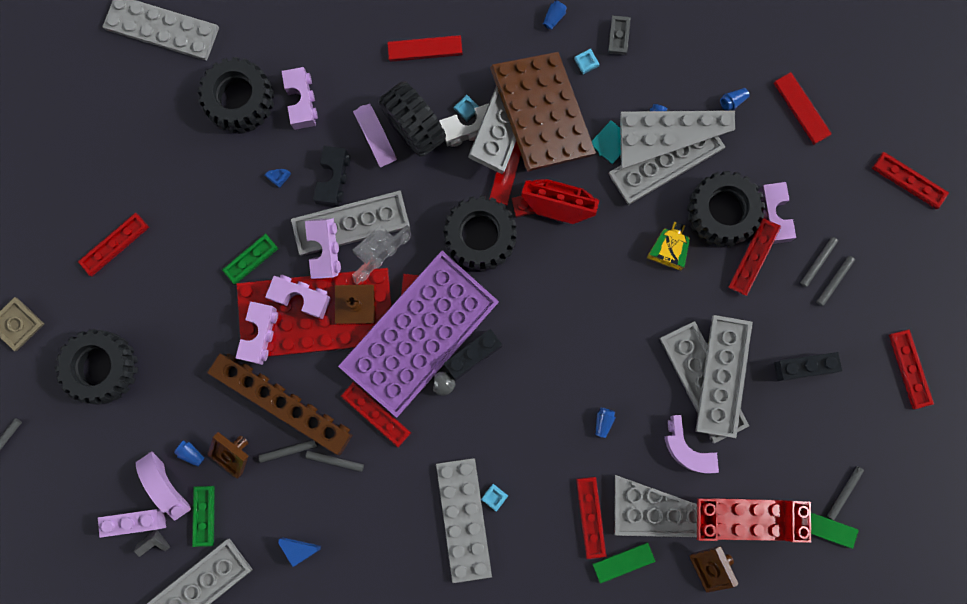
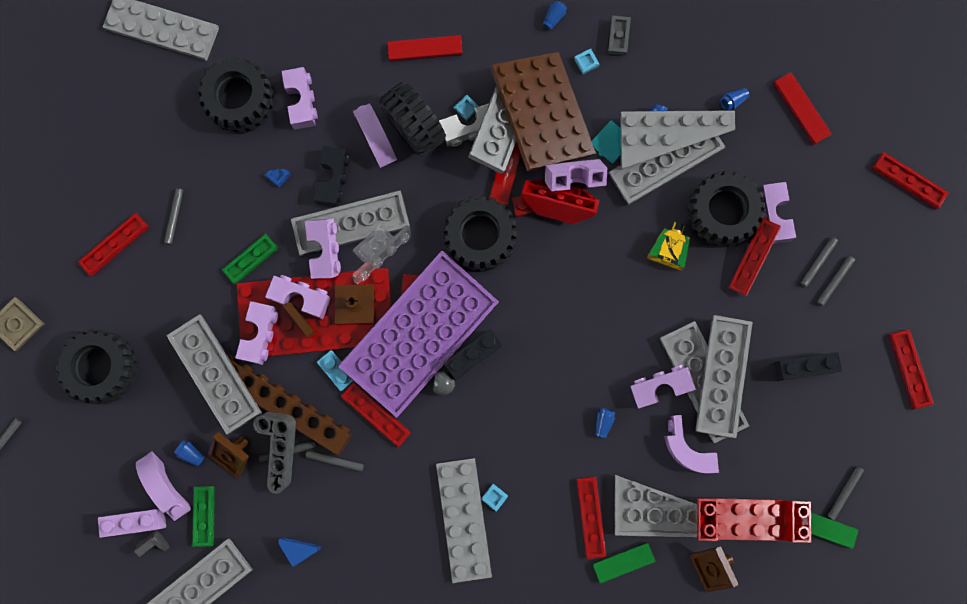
none -> dark grey bar [164,189,183,245]
none -> light grey plate [166,314,262,435]
none -> dark grey beam [253,412,296,494]
none -> reddish brown tile [283,302,316,338]
none -> medium azure plate [317,350,354,392]
none -> lavender arch [545,159,607,191]
none -> lavender arch [631,365,696,409]

